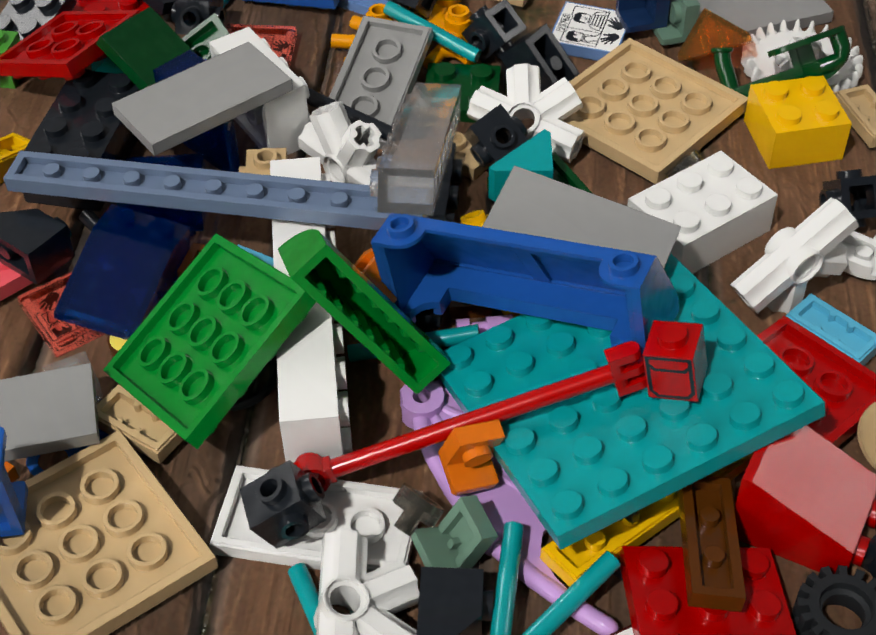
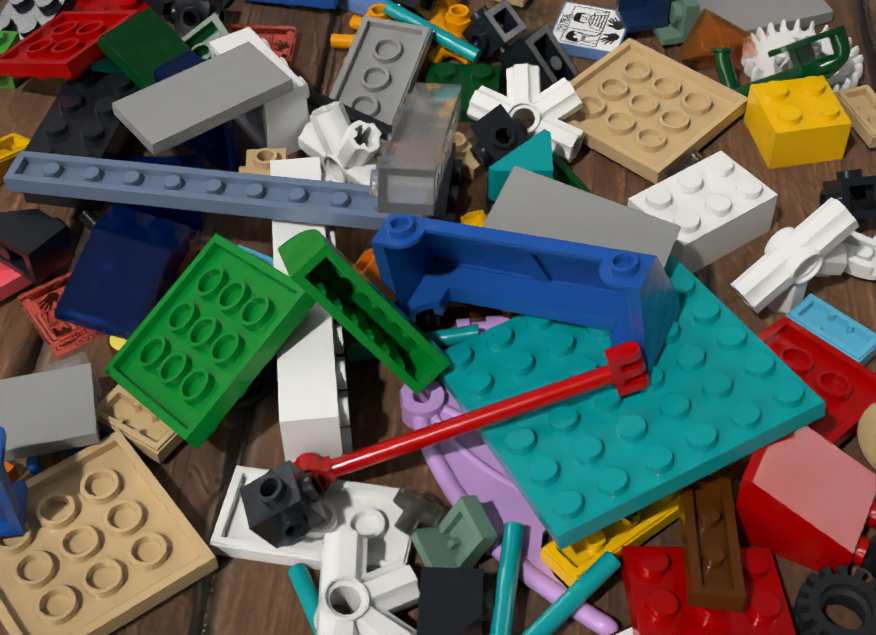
orange bracket [438,419,505,496] -> none
red brick [642,320,708,402] -> none

